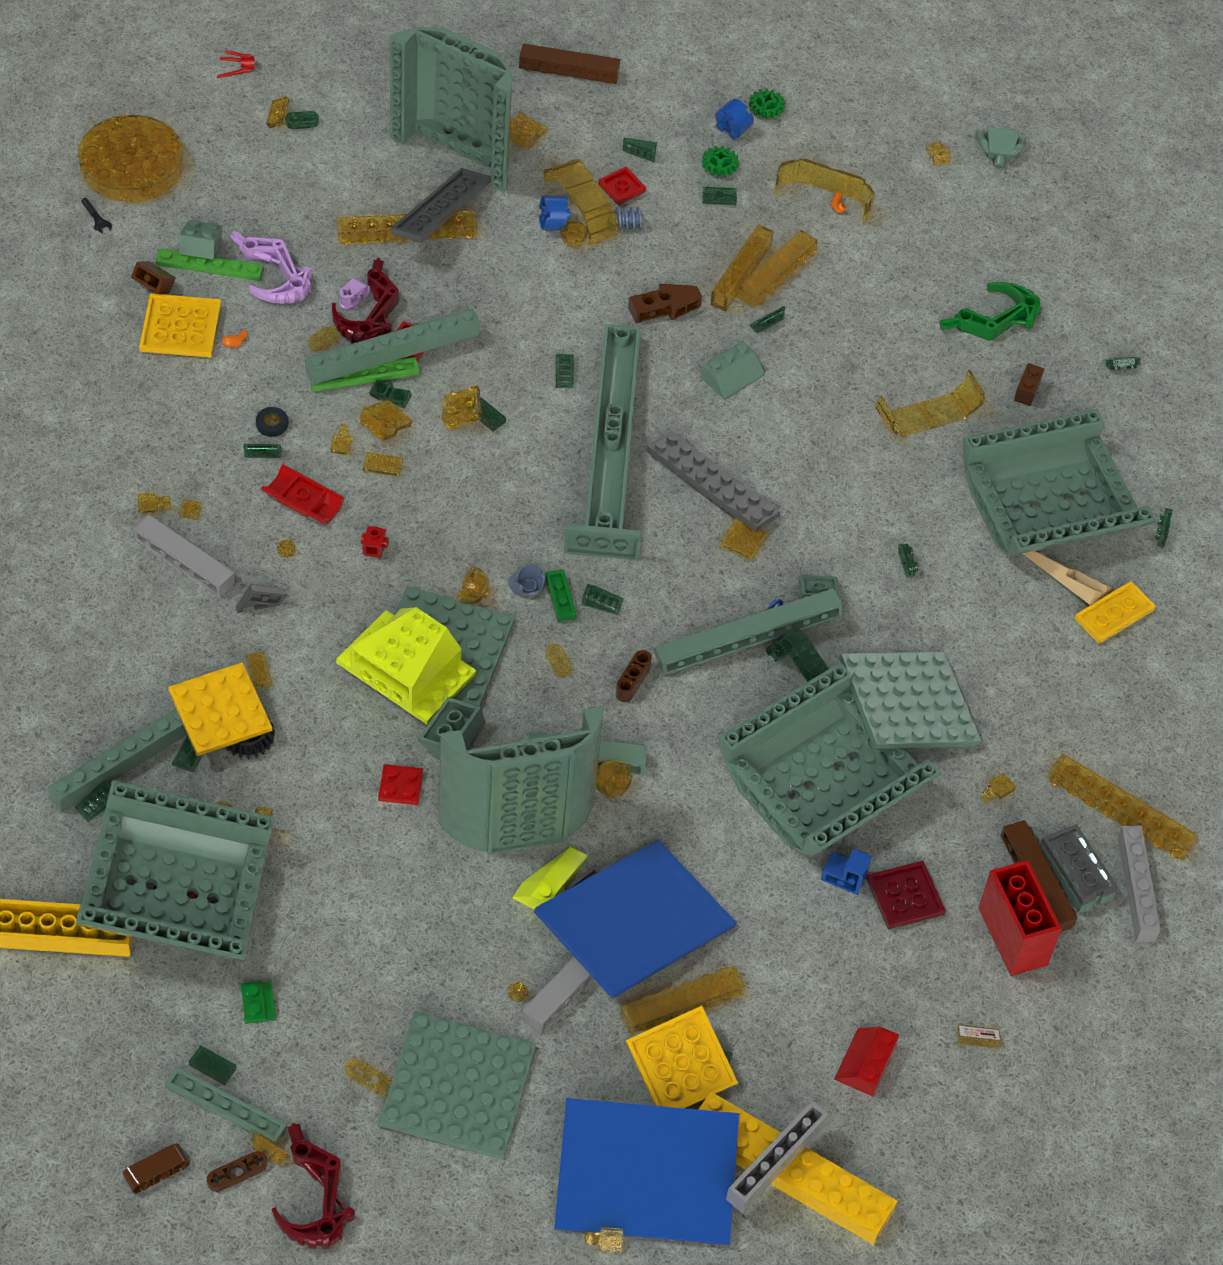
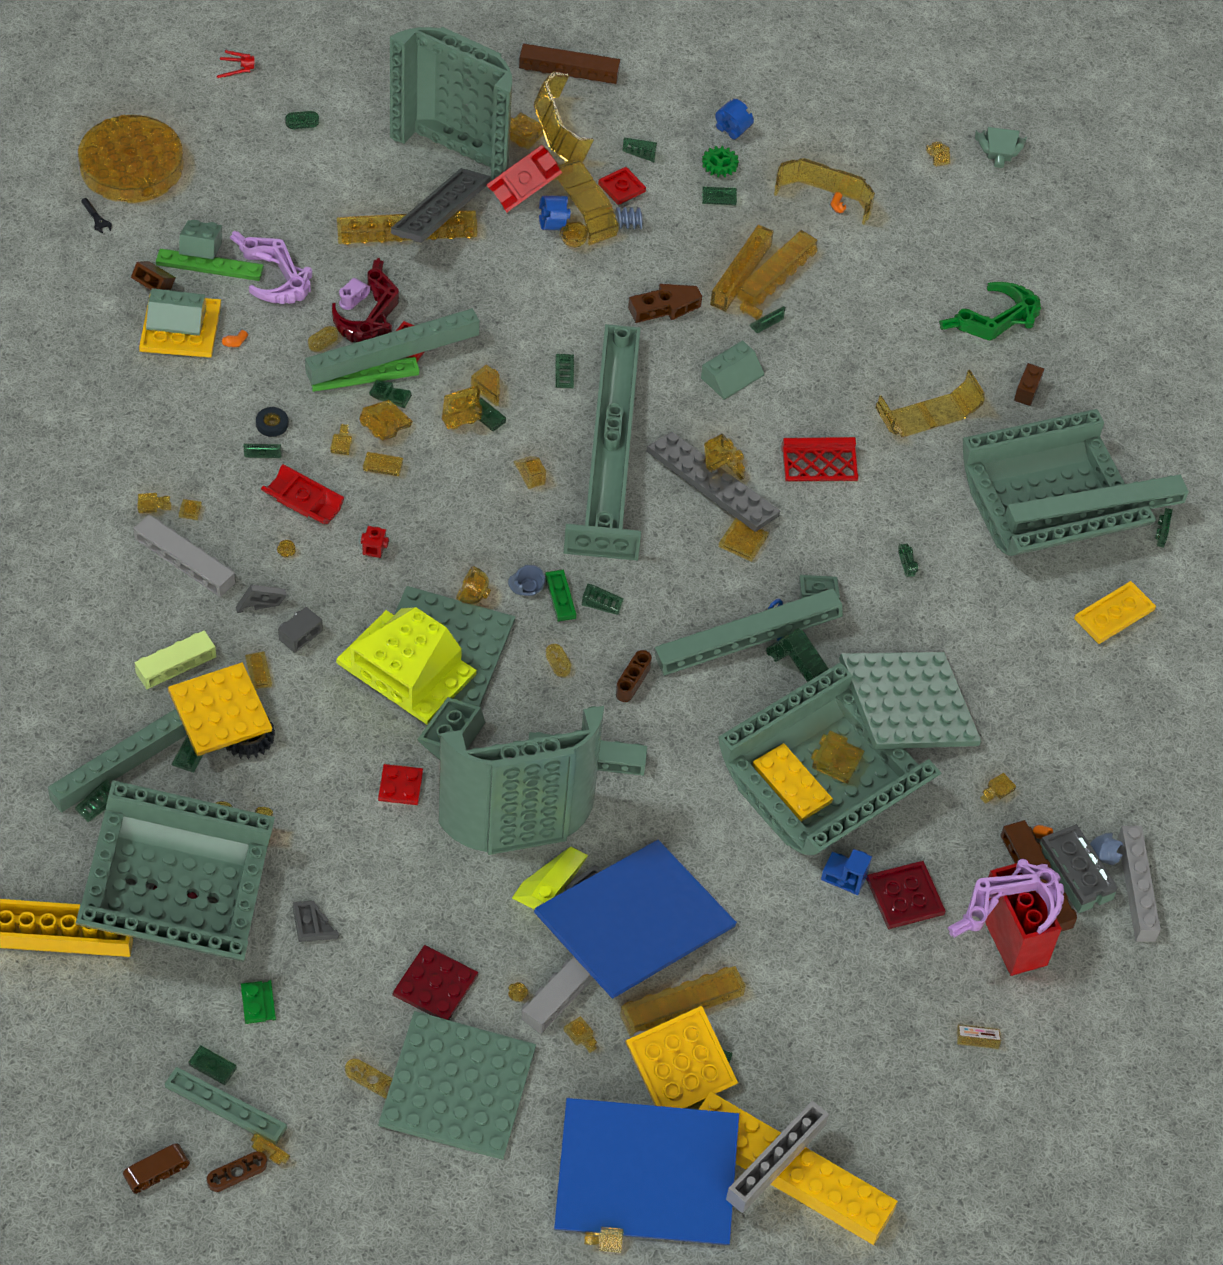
clear yellow plate [266,96,290,128] -> none
dark red piece [271,1123,355,1249] -> none
clear yellow cylinder [596,759,632,800] -> none
green gear [749,88,785,120] -> none
red slope [834,1026,899,1097] -> none
tan wedge [1023,551,1114,605] -> none
clear yellow brick [1047,753,1199,861] -> none
clear green plate [1106,357,1141,370] -> none
none -> yellowish green brick [134,631,216,689]
none -> sand green slope [146,288,206,336]
none -> dark grey brick [278,607,323,653]
none -> dark grey wing [292,901,339,942]
none -> dark red plate [393,945,478,1020]
none -> clear yellow slope [471,364,500,407]
none -> piece [486,145,562,213]
none -> clear yellow slope [514,456,546,489]
none -> clear yellow windscreen [534,72,594,163]
none -> clear yellow plate [564,1016,597,1053]
none -> clear yellow bracket [704,433,745,480]
none -> clear yellow pin [740,300,763,320]
none -> yellow plate [752,743,833,822]
none -> red fence [781,437,858,482]
none -> clear yellow plate [811,731,864,784]
none -> lavender piece [948,859,1064,938]
none -> sand green brick [1005,474,1189,533]
none -> orange arm [1033,825,1053,839]
none -> sand blue hair [1090,832,1123,865]

